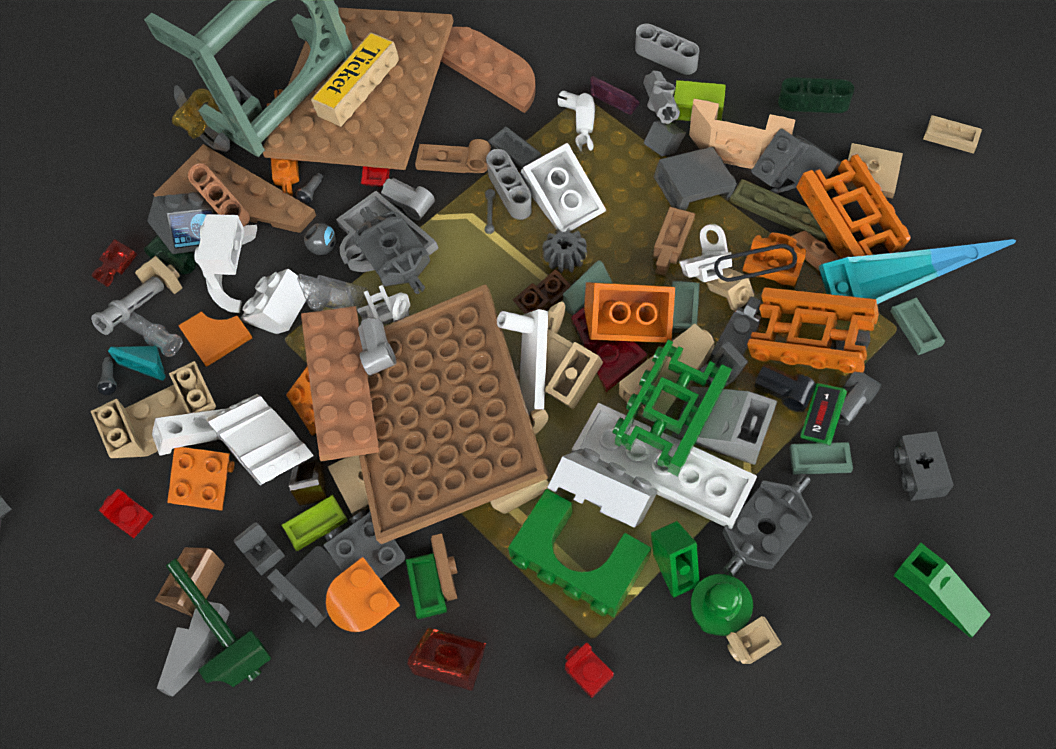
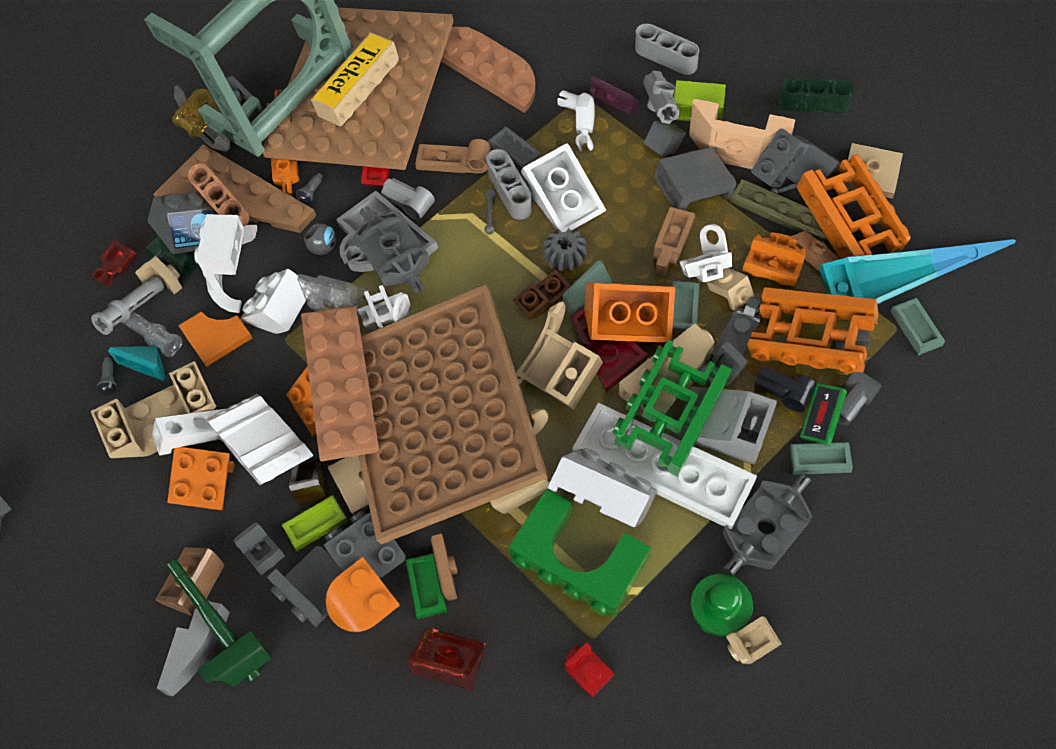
red bracket [99,489,153,539] -> none
light grey piece [358,318,397,375] -> none
white piece [497,309,548,415] -> none
green slope [651,521,700,598] -> none
black piece [714,244,797,282] -> none
dark grey brick [894,431,954,501] -> none
green slope [894,543,991,638] -> none
tan plate [923,115,982,154] -> none

